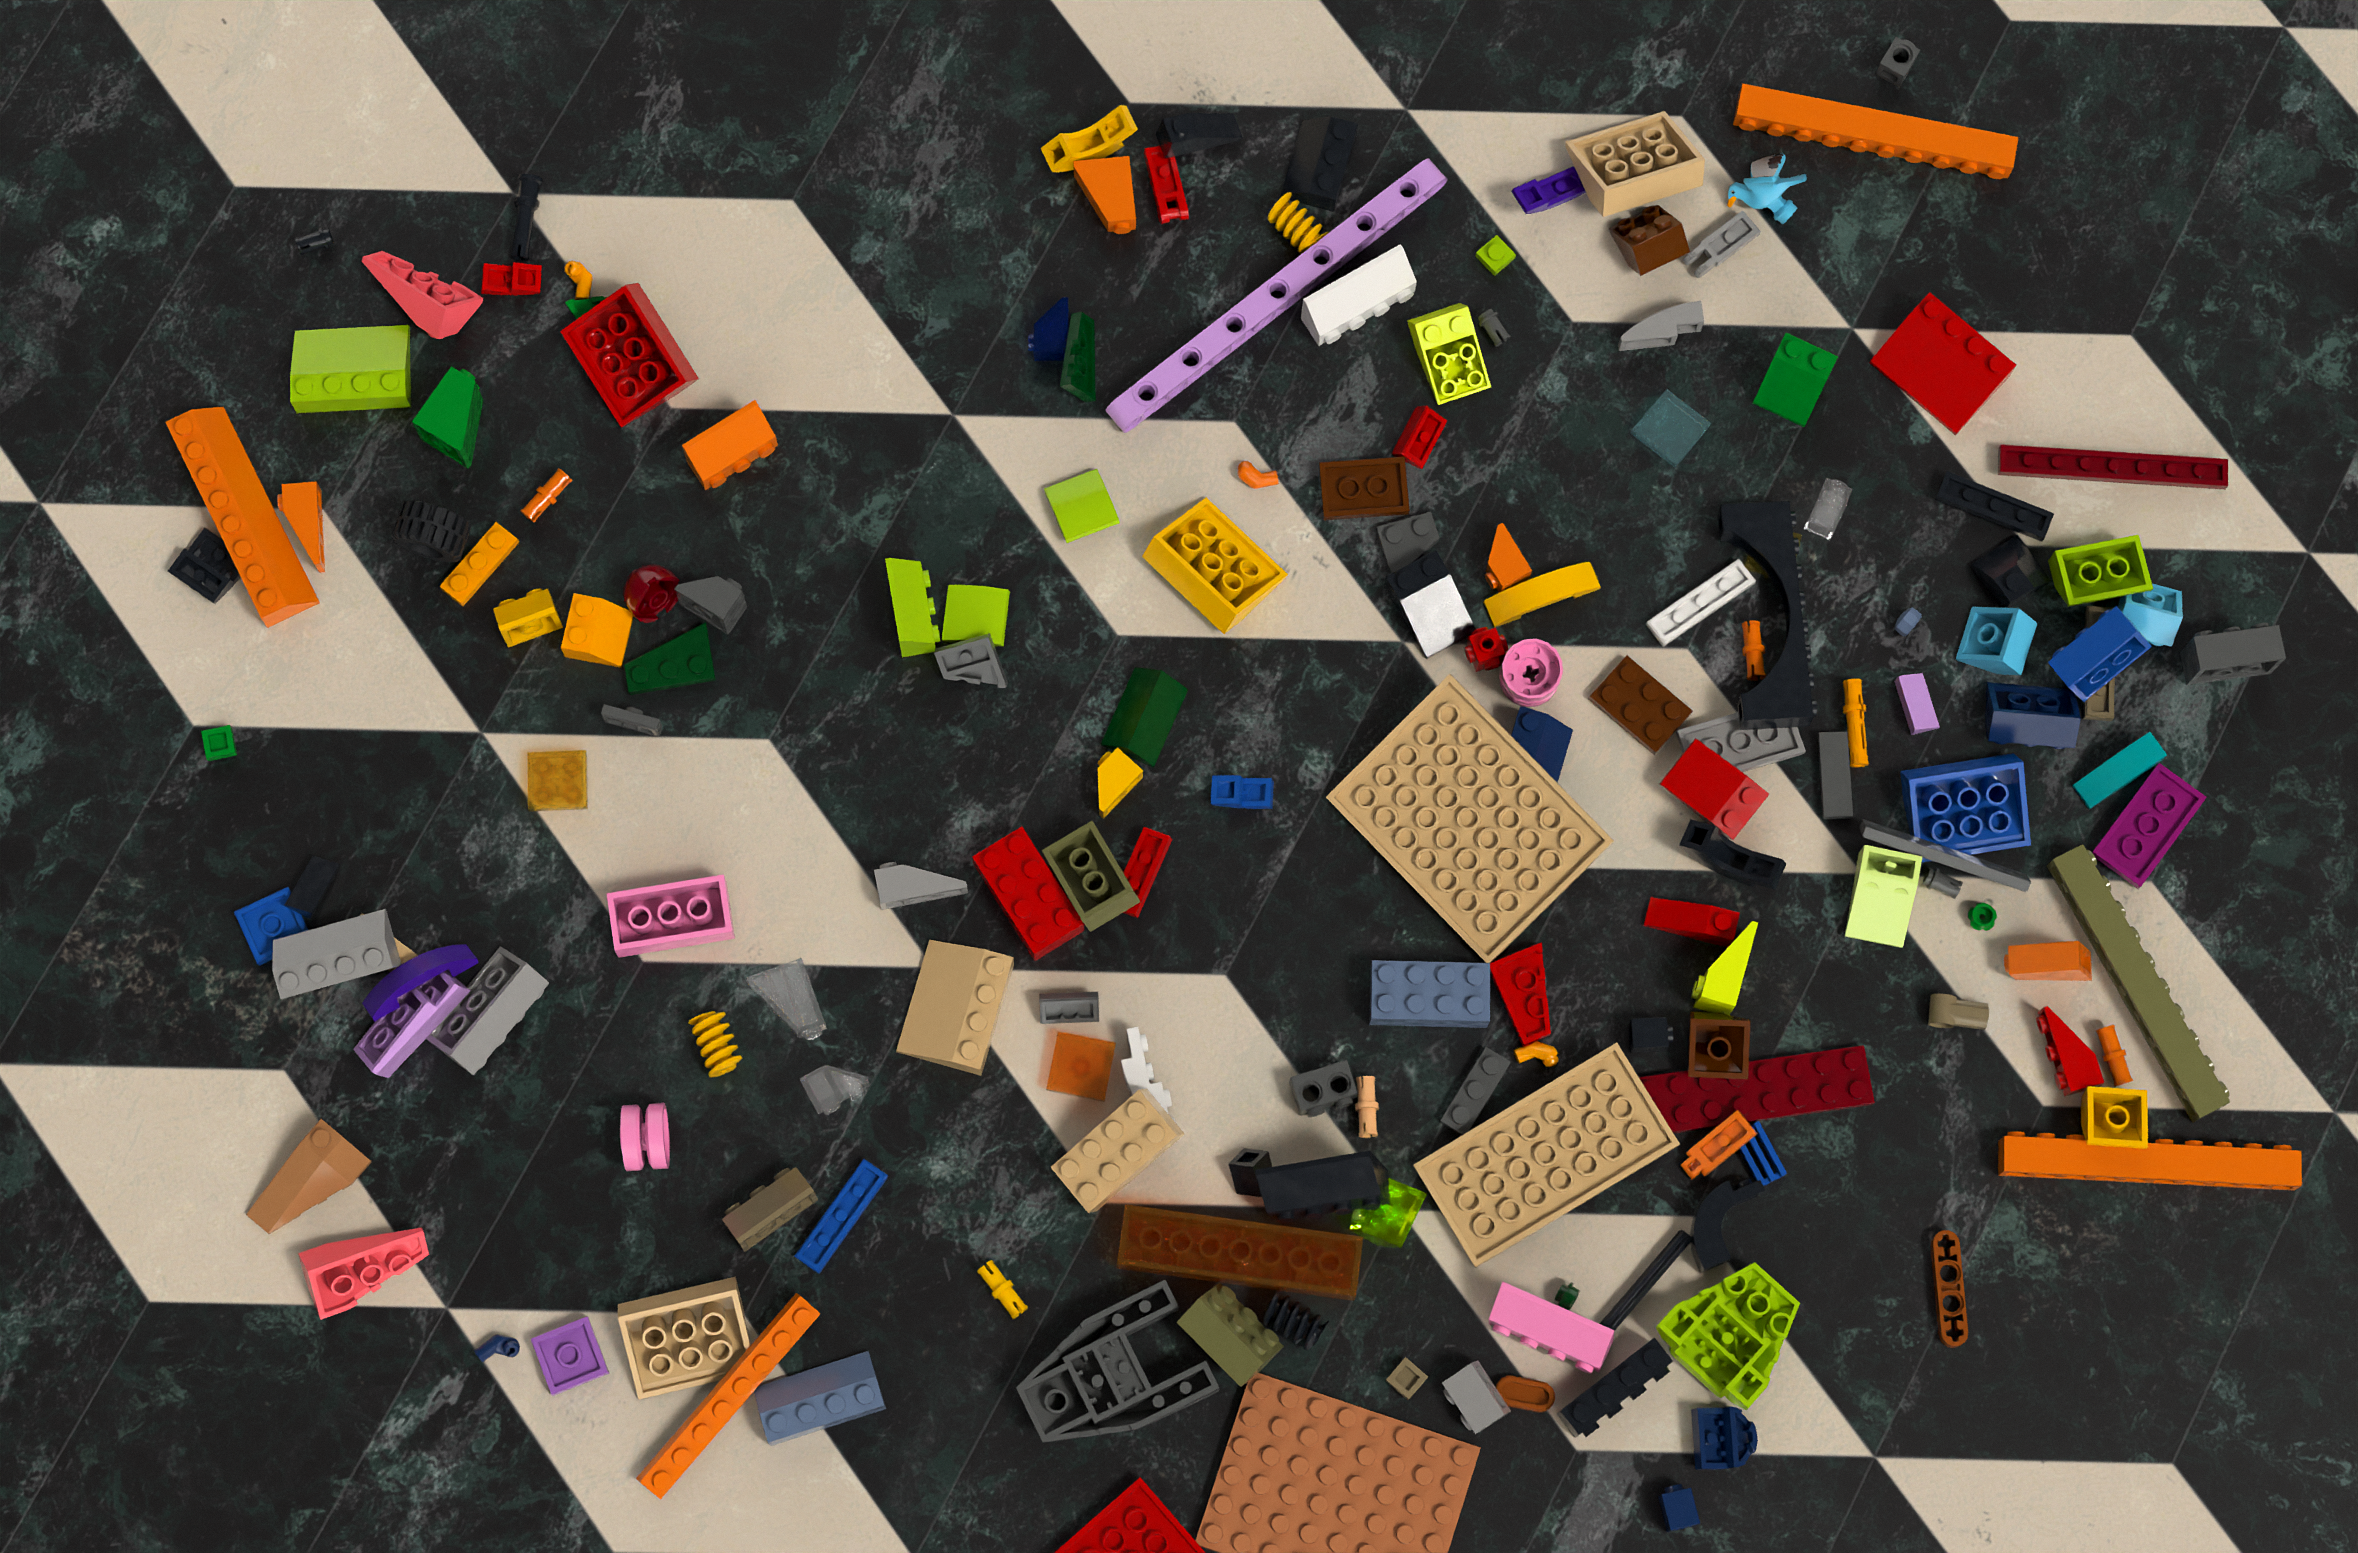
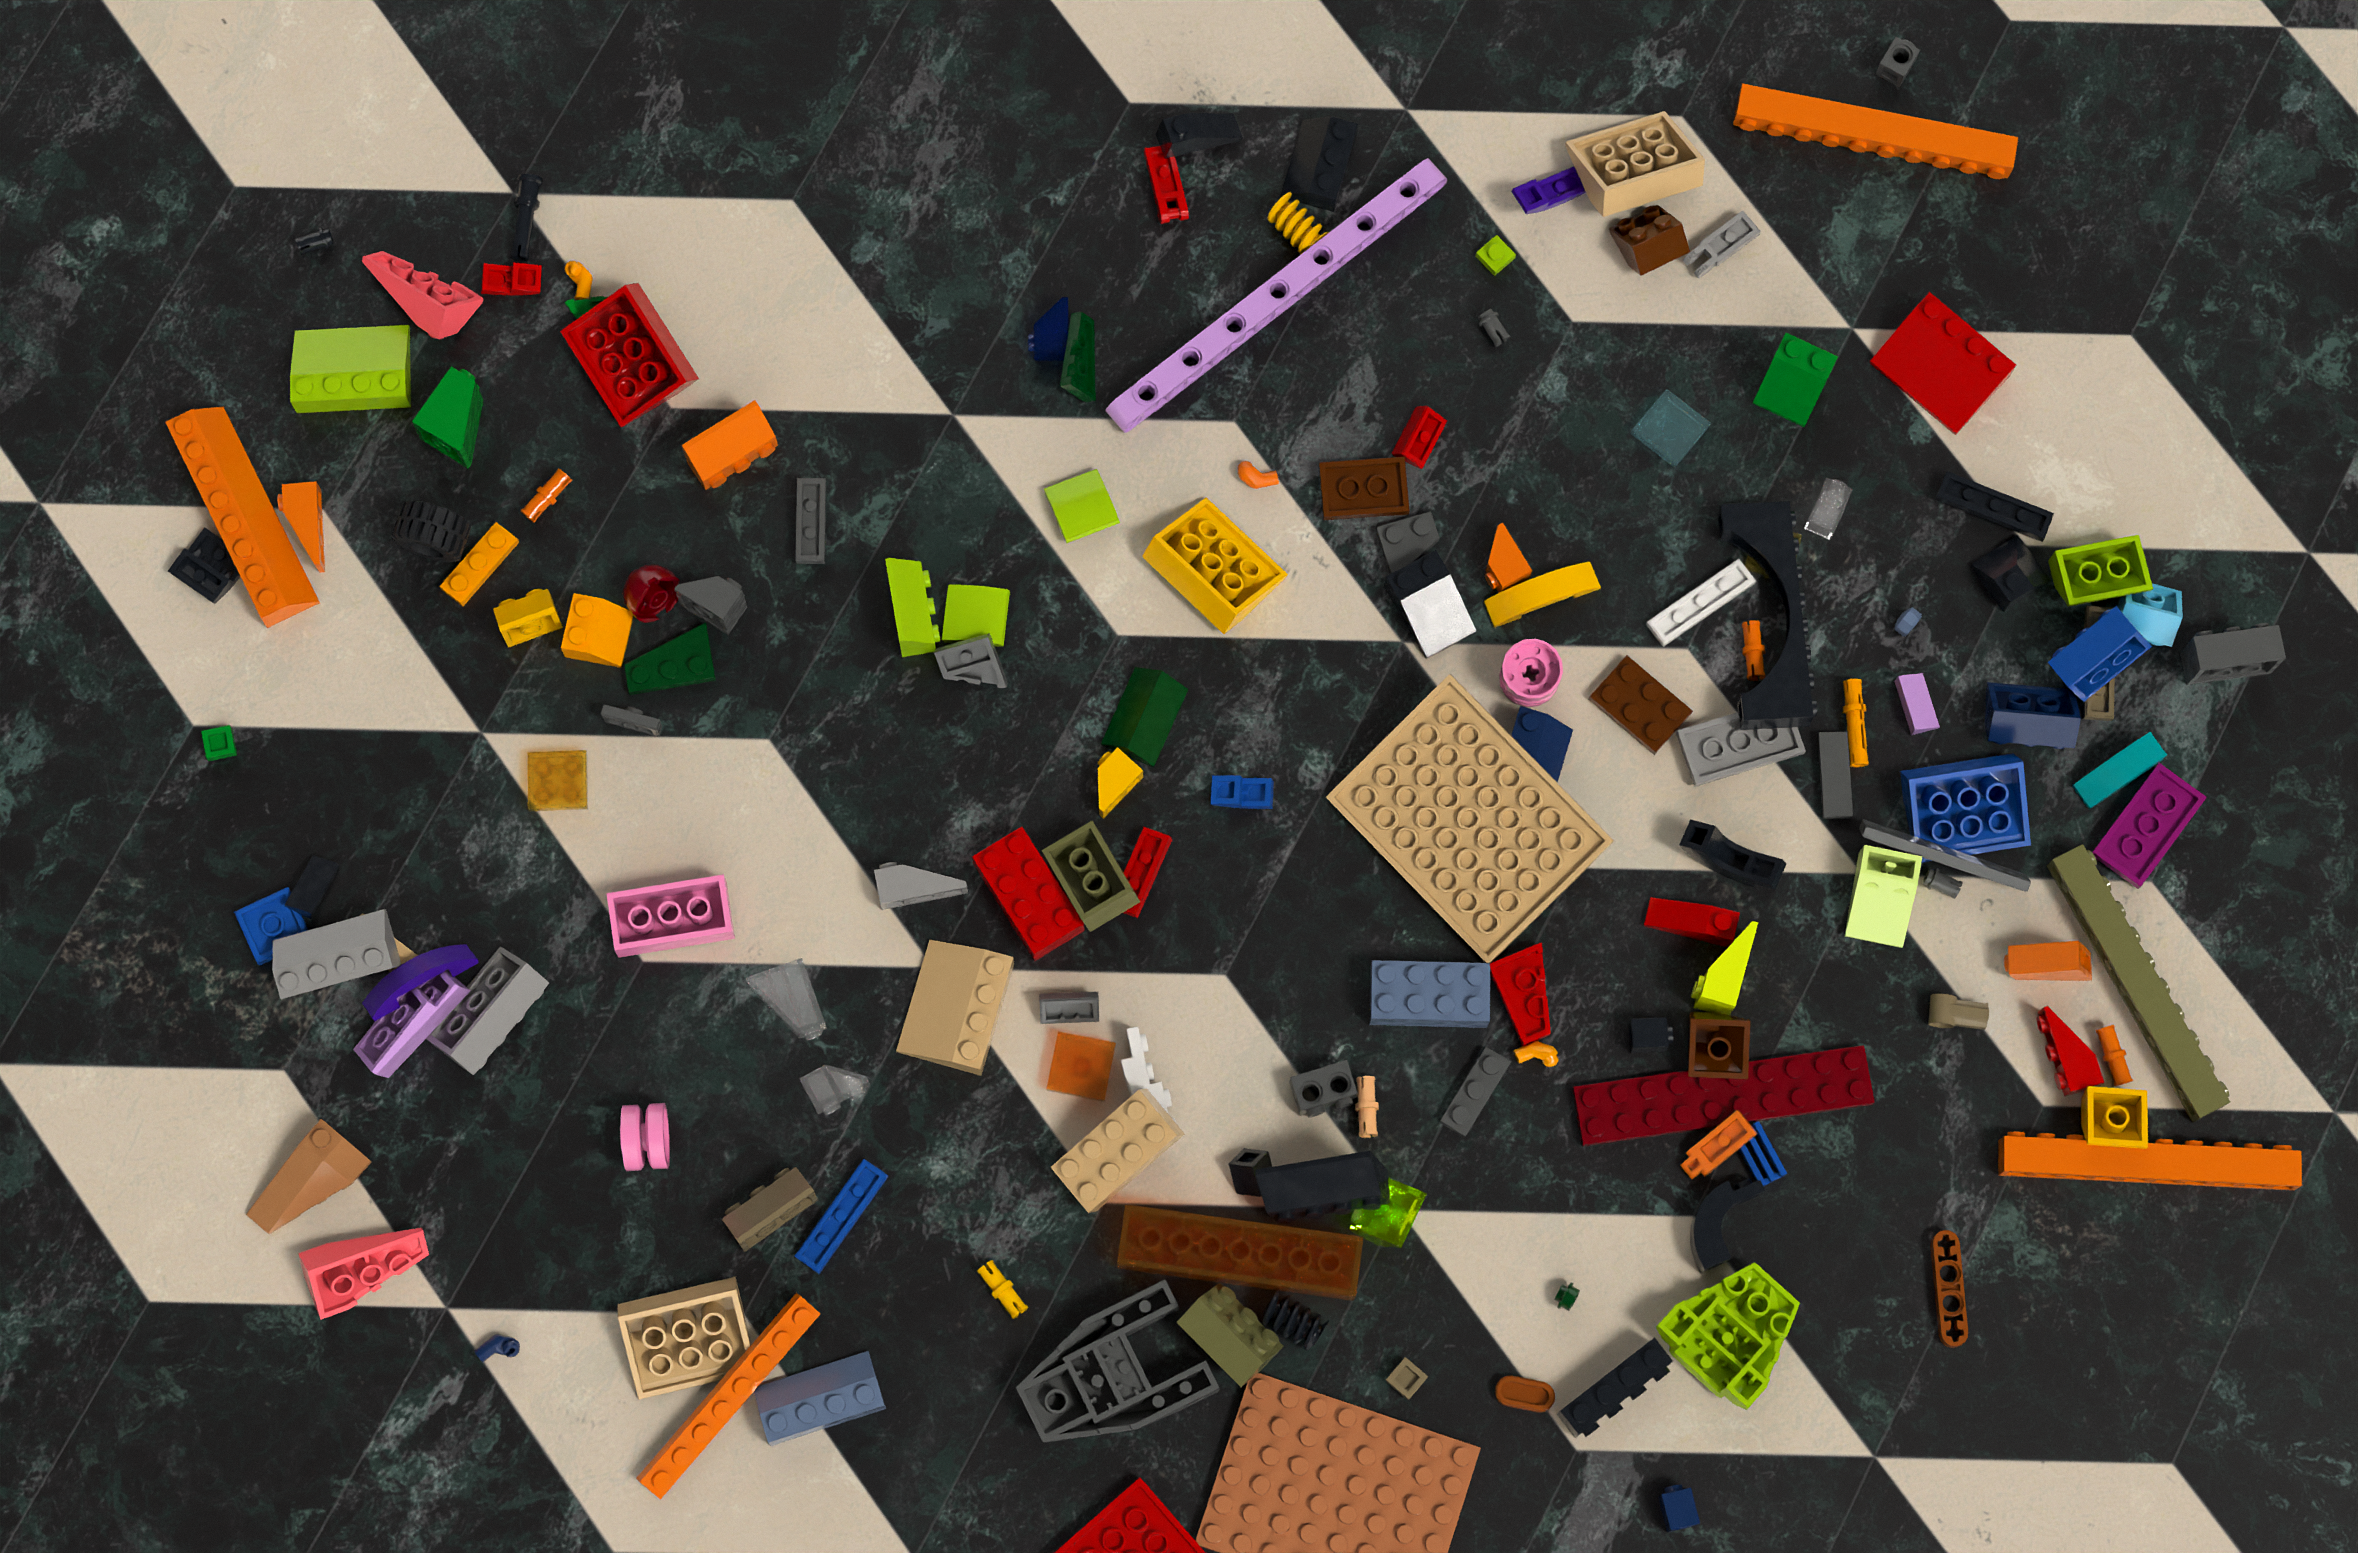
medium lavender plate [531,1316,610,1396] -> none
yellow piece [688,1011,743,1077] -> none
yellow arch [1041,105,1138,172] -> none
orange slope [1073,156,1136,234] -> none
white slope [1301,244,1417,346] -> none
neon yellow slope [1407,303,1491,405] -> none
tan plate [1413,1043,1680,1268] -> none
light grey brick [1442,1360,1511,1434] -> none
red brick [1464,627,1508,672] -> none
bright pink slope [1488,1282,1615,1374] -> none
black axle [1599,1230,1692,1330] -> none
light grey slope [1618,301,1704,351] -> none
red slope [1659,738,1769,840] -> none
dark blue slope [1691,1407,1758,1470] -> none
medium azure animal [1727,153,1807,224] -> none
medium azure slope [1956,607,2037,675] -> none
green plate [1968,903,1997,931] -> none
dark red plate [1998,445,2228,490] -> none
none -> dark grey plate [796,478,826,564]

